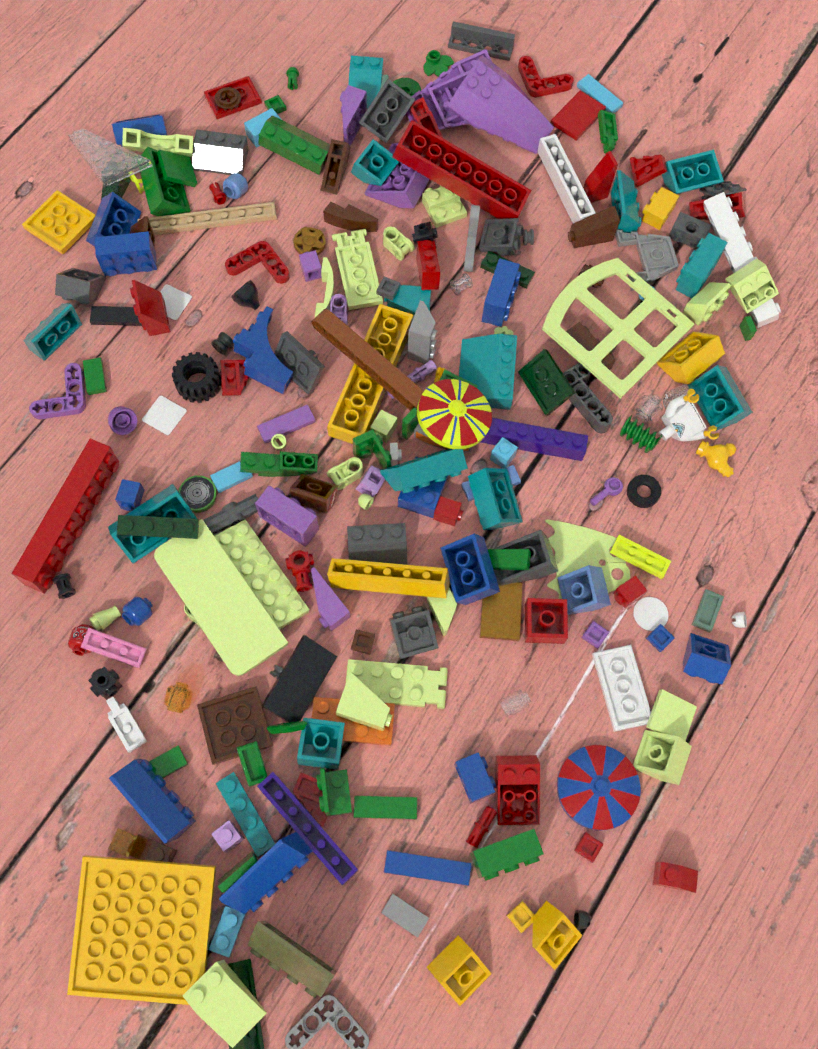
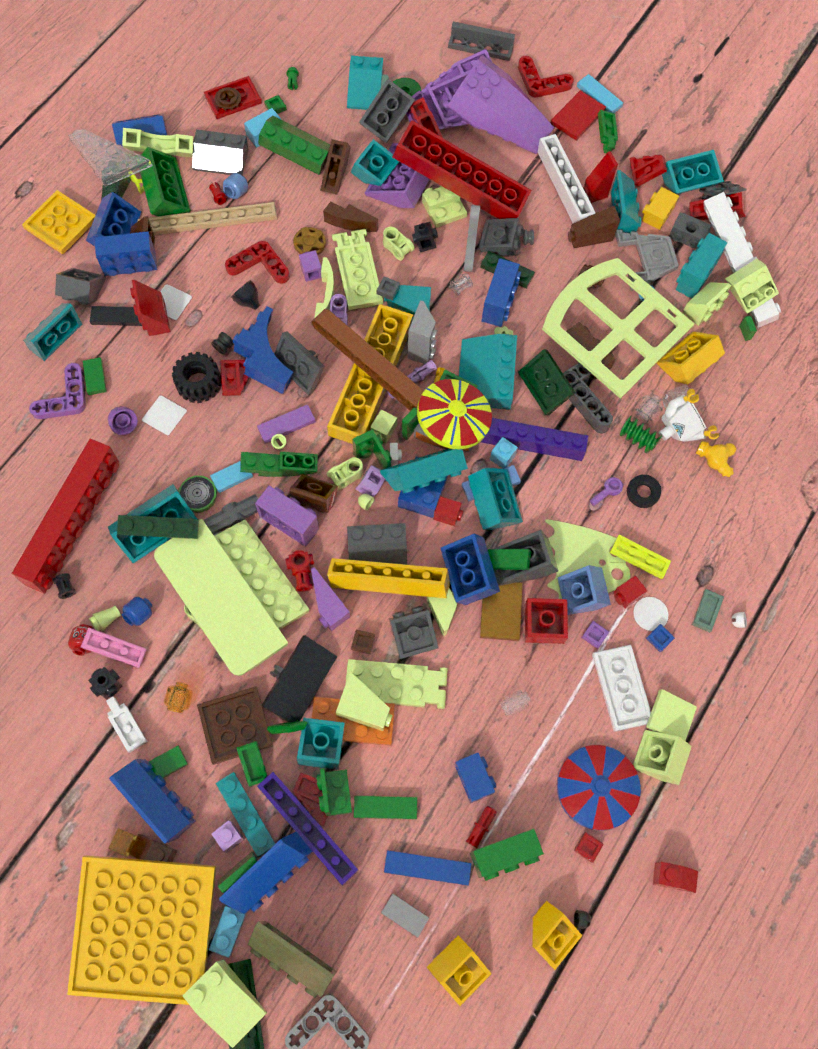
blue brick [115,479,145,511] -> none
green tile [157,149,198,187] -> none
medium lavender slope [340,85,367,146] -> none
red brick [416,240,440,290] -> none
green plate [423,50,454,77] -> none
red slope [495,755,540,825] -> none
yellow tile [506,901,534,933] -> none
blue slope [683,633,731,685] -> none
teal slope [688,365,753,431] -> none

